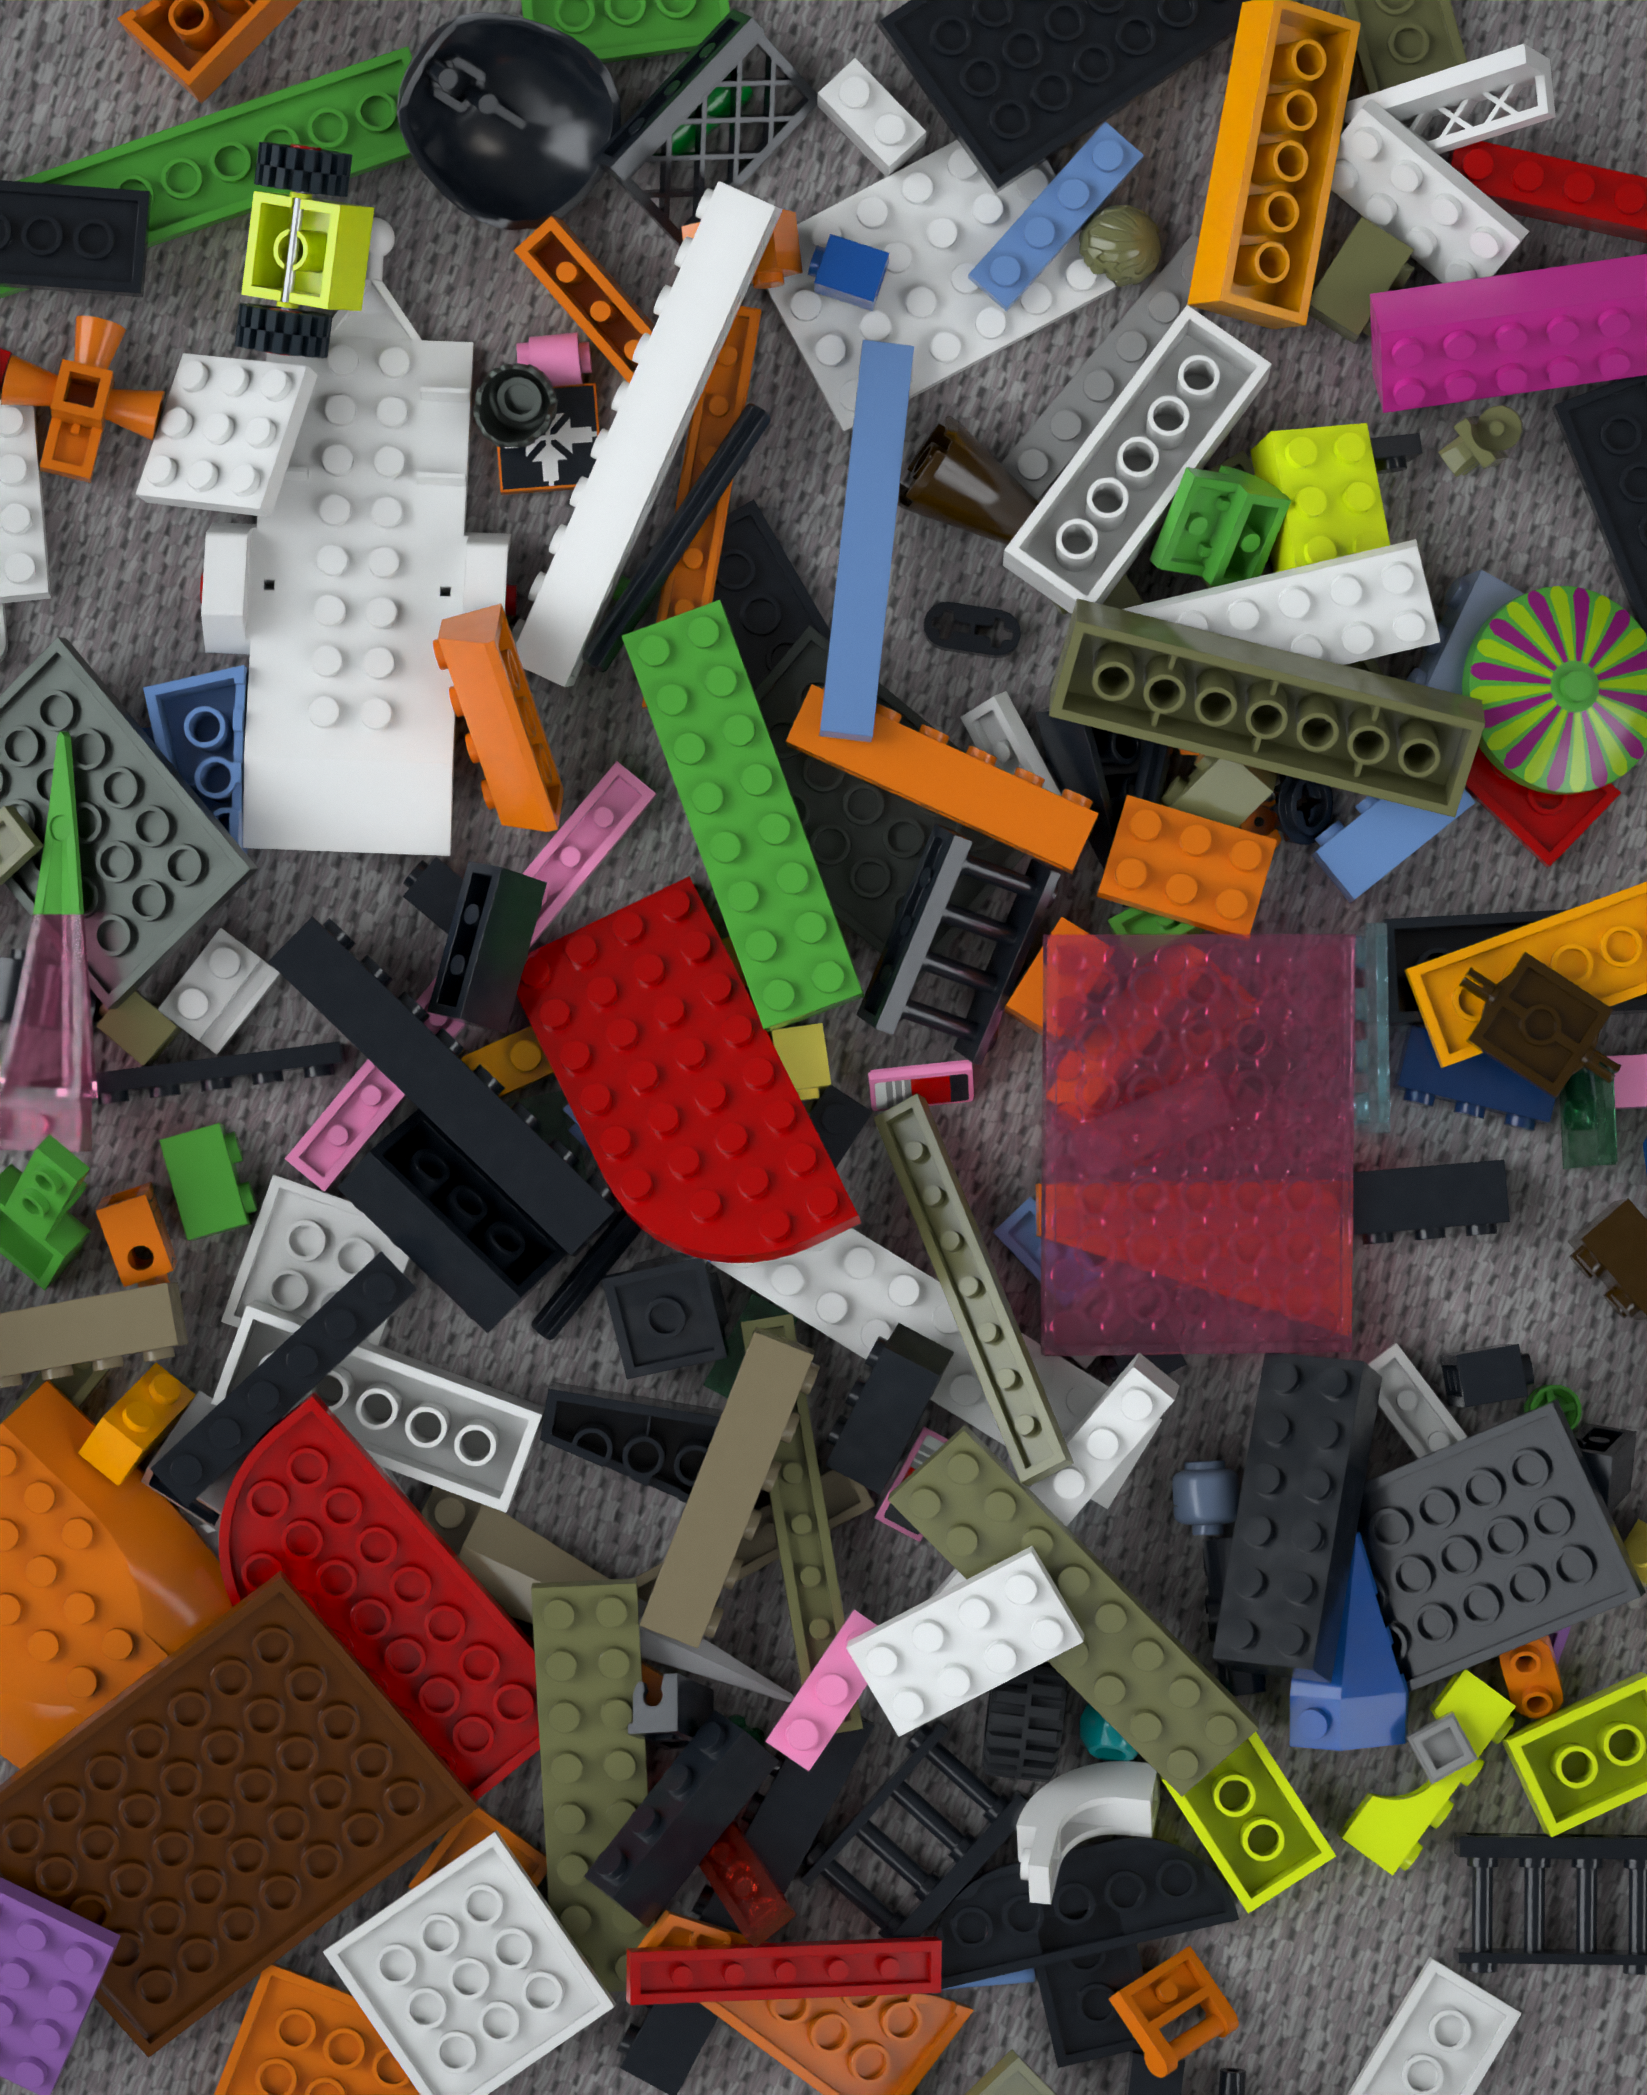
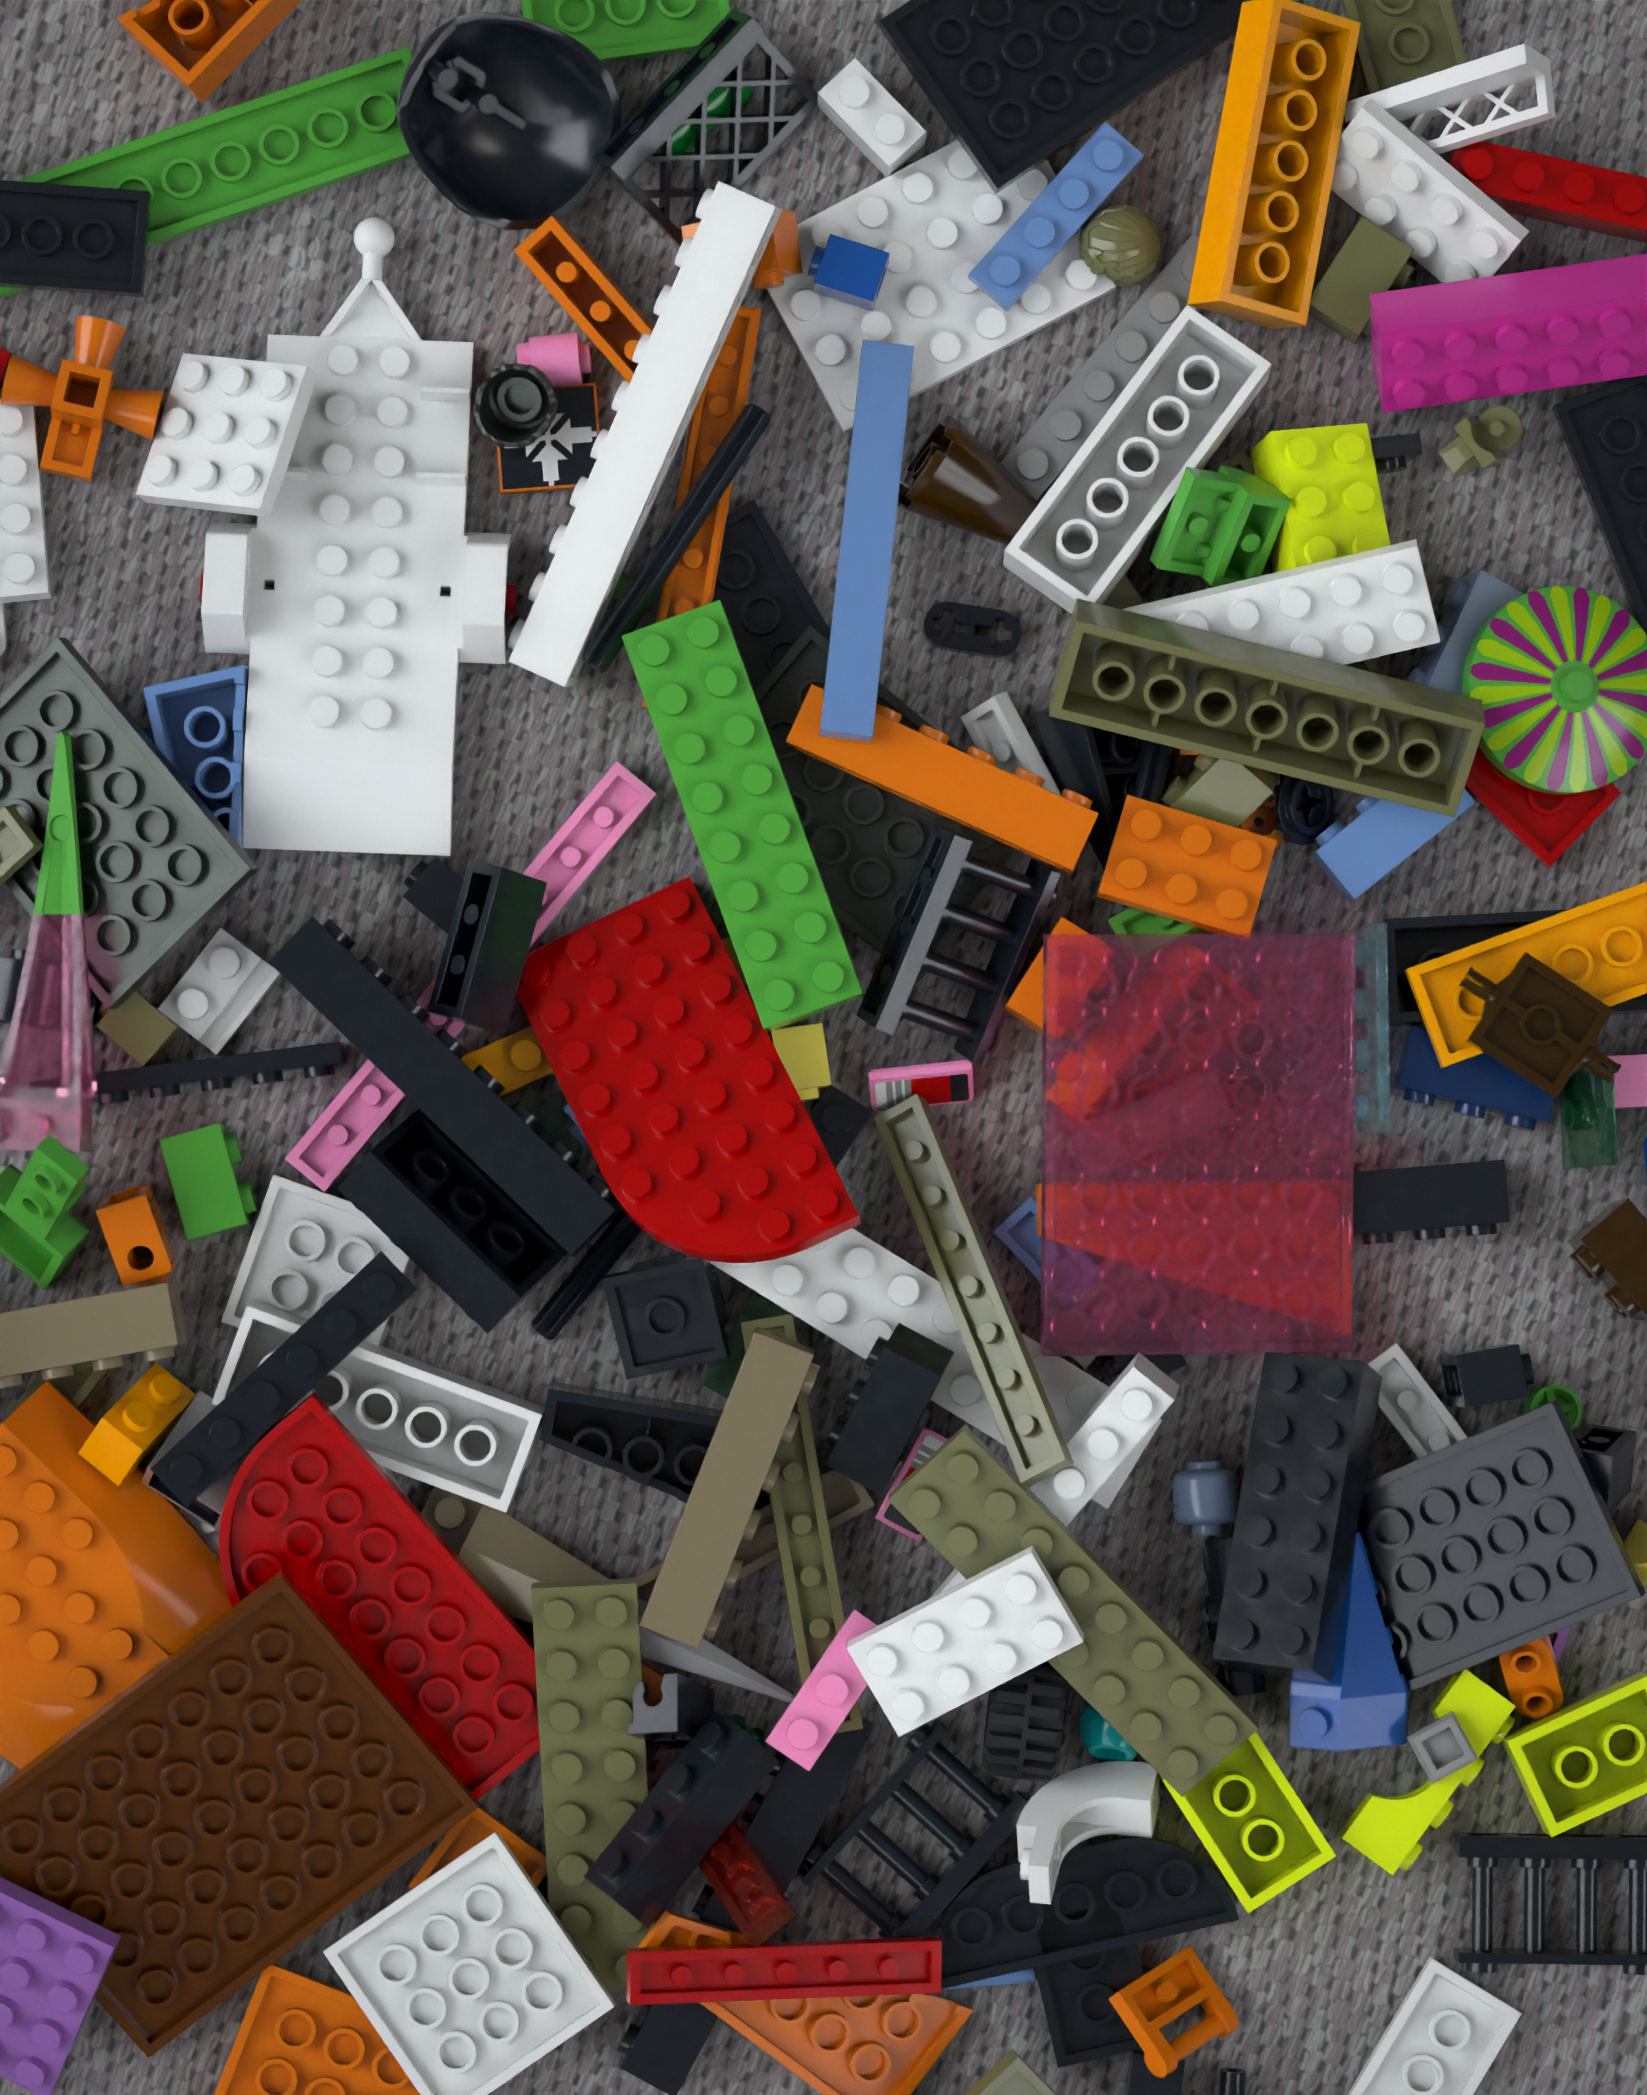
brick [235,142,374,358] -> none
orange slope [433,604,564,832] -> none

